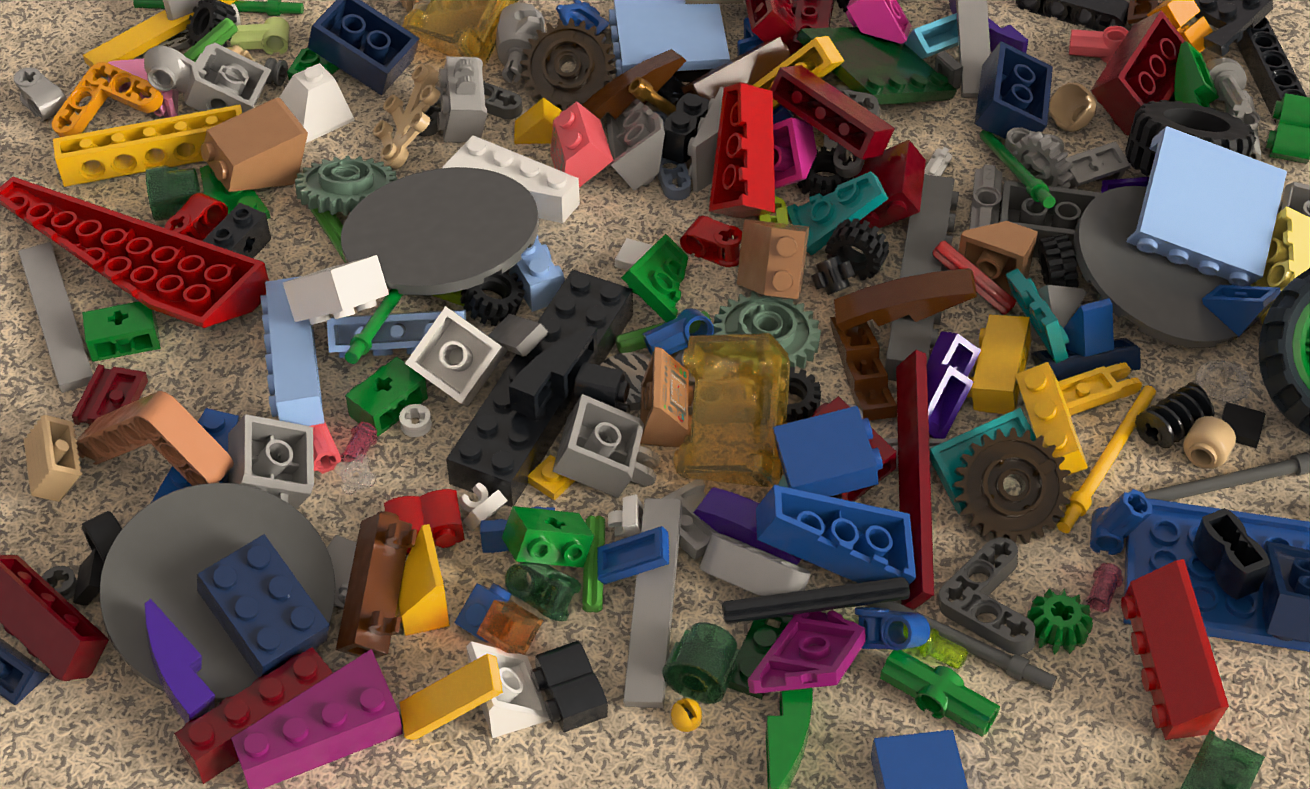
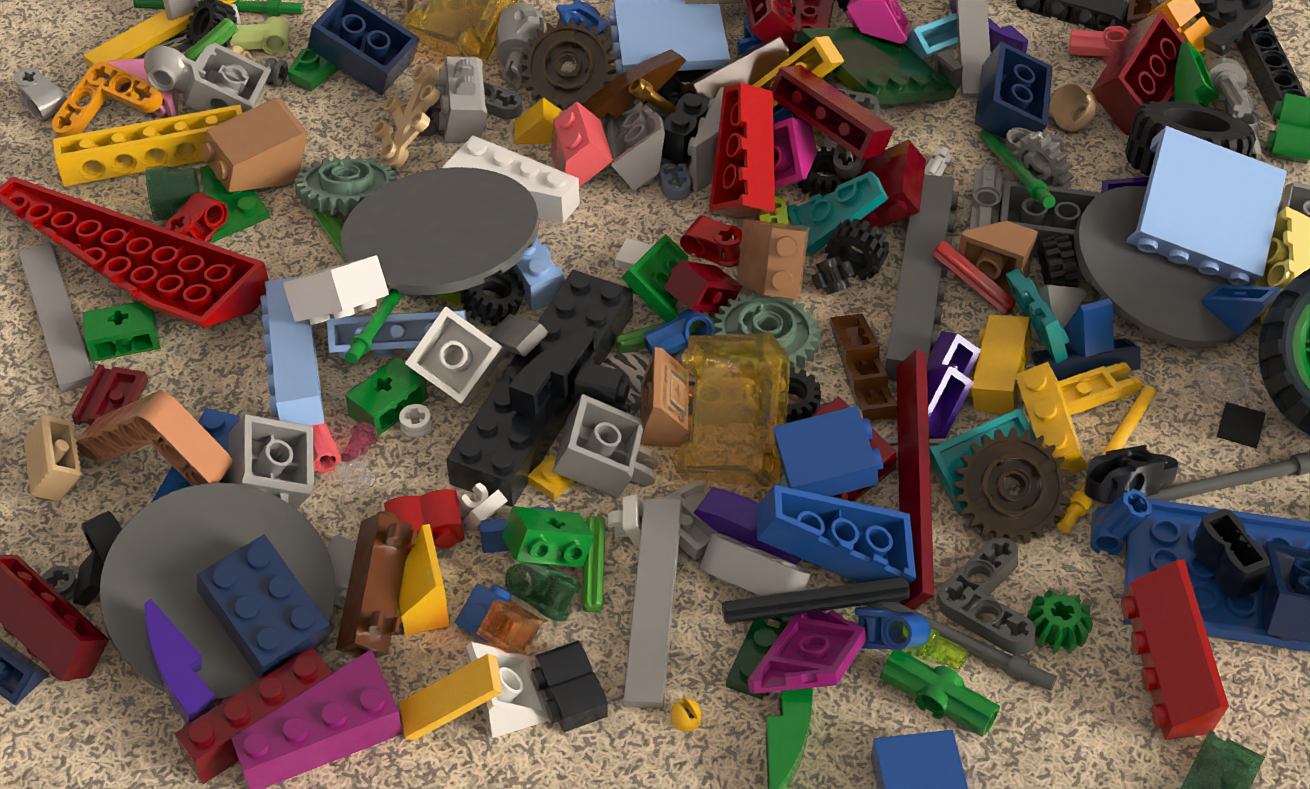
black brick [203,203,271,258] -> none
white slope [279,63,355,143] -> none
blue tile [597,526,669,585] -> none
clear green piece [662,622,740,704] -> none
reddish brown slope [834,268,977,332] -> none
light grey hinge [1066,141,1131,190] -> none
clear pink pin [1086,563,1123,613] -> none
black piece [1135,382,1215,448] -> none
tan head [1183,416,1236,469] -> none
none -> dark red brick [664,260,743,313]
none -> black piece [1084,445,1178,504]

